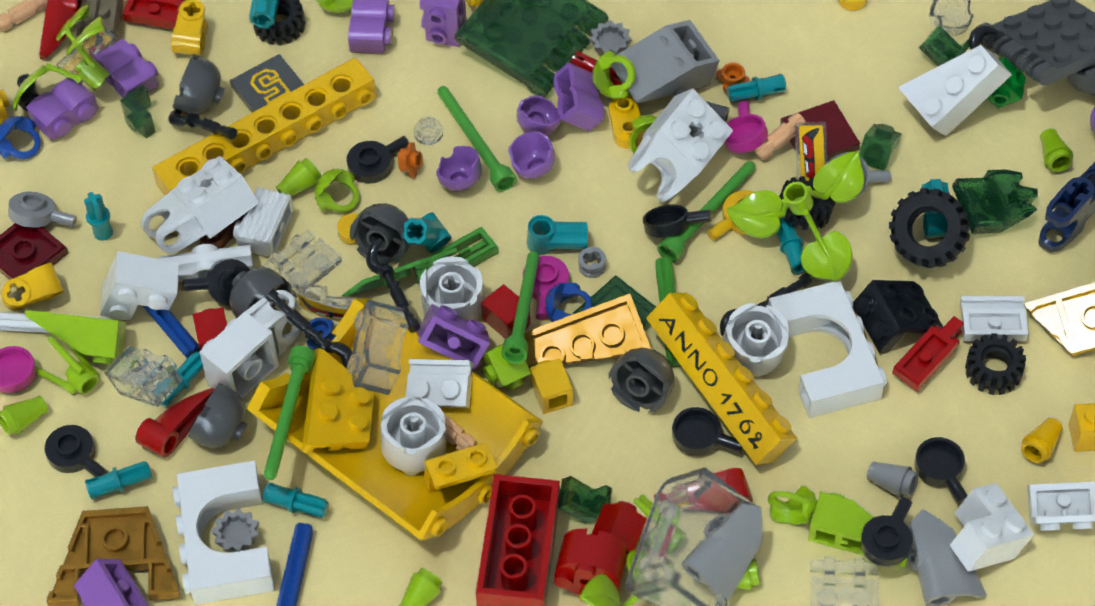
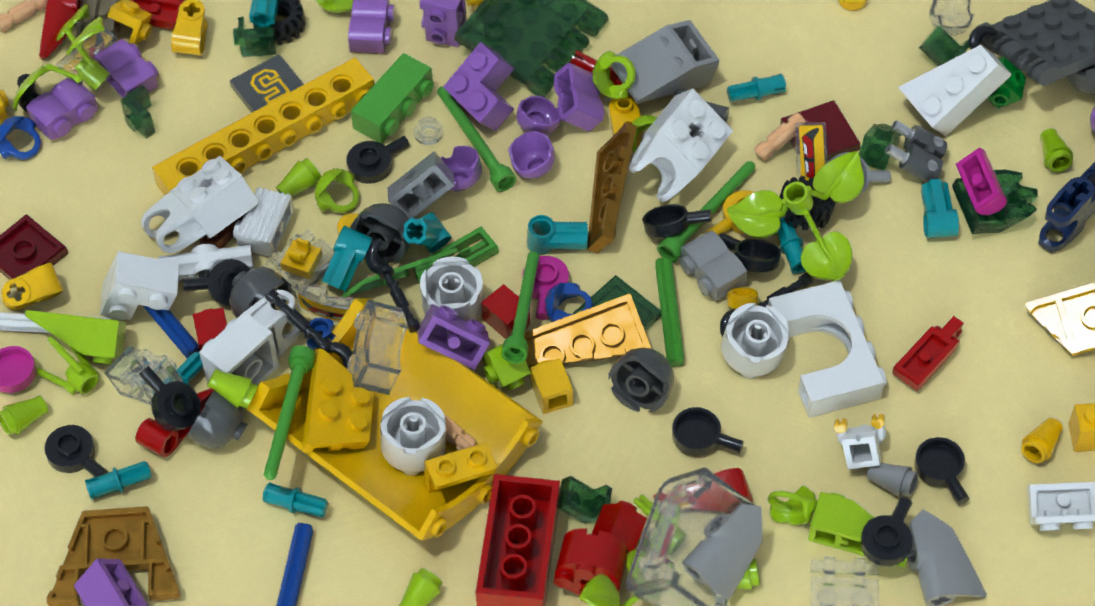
light grey piece [8,192,77,227] -> none
teal axle [84,192,113,241] -> none
black piece [168,109,237,140] -> none
white arch [172,460,275,605] -> none
dark grey cylinder [173,54,225,114] -> none
light grey piece [211,508,259,553] -> none
orange plate [398,142,423,178] -> none
white plate [406,359,474,409] -> none
light grey bush [578,247,606,278] -> none
light grey piece [589,20,631,57] -> none
yellow brick [646,292,797,465] -> none
orange plate [716,63,750,92] -> none
dark pink piece [724,101,768,153] -> none
black bracket [853,280,943,353] -> none
black tyre [889,188,971,268] -> none
white brick [949,483,1034,572] -> none
white plate [960,296,1029,341] -> none
black tyre [965,333,1026,395] -> none
none -> yellow bracket [107,0,152,45]
none -> black piece [139,366,201,431]
none -> lime cone [207,368,258,409]
none -> clear green bracket [233,17,276,57]
none -> yellow tile [280,238,323,279]
none -> teal piece [321,225,372,292]
none -> bright green brick [351,53,434,143]
none -> light grey brick [387,151,455,219]
none -> medium lavender brick [443,42,515,131]
none -> pearl gold wing [587,122,637,254]
none -> light grey brick [679,230,747,301]
none -> black piece [719,233,781,272]
none -> yellow tile [727,287,758,309]
none -> white piece [834,413,886,469]
none -> dark grey piece [885,120,947,183]
none -> dark pink brick [956,147,1007,215]

